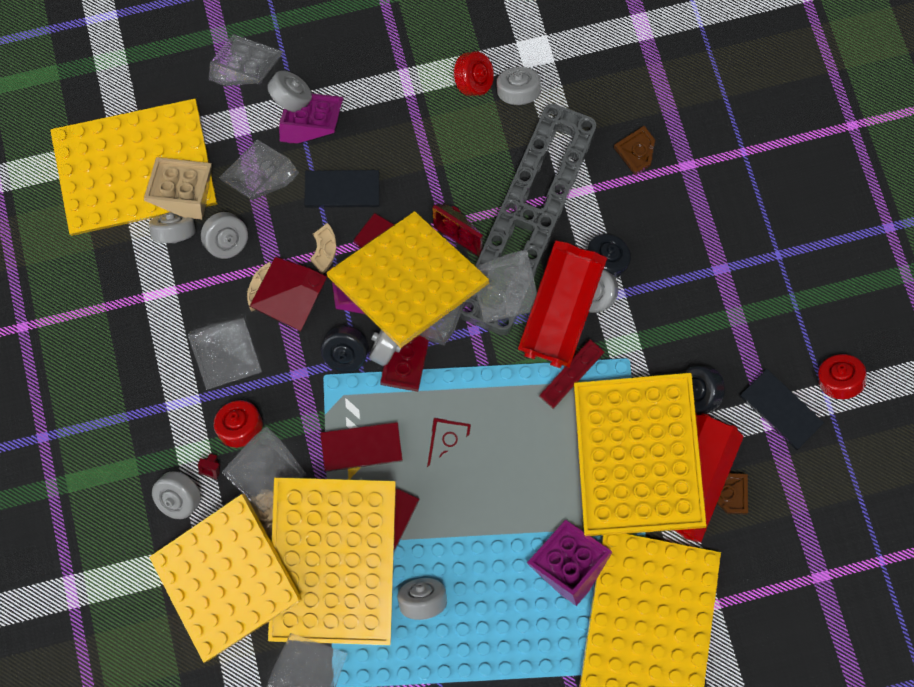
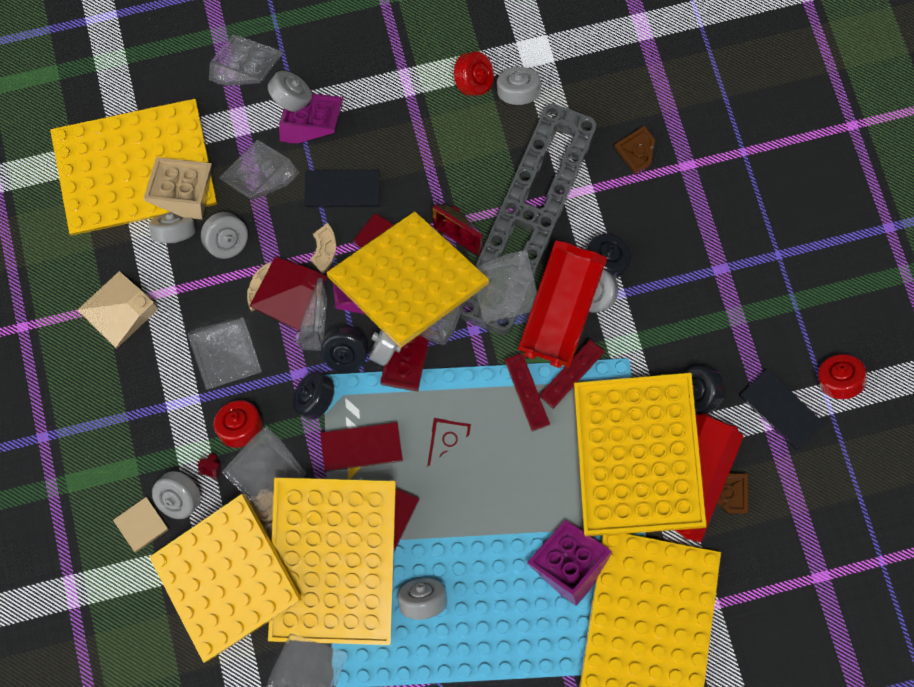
none -> tan slope [78,271,158,349]
none -> tan tile [113,497,169,553]
none -> black wheel [293,372,335,420]
none -> clear slope [295,278,328,351]
none -> dark red tile [504,353,550,432]

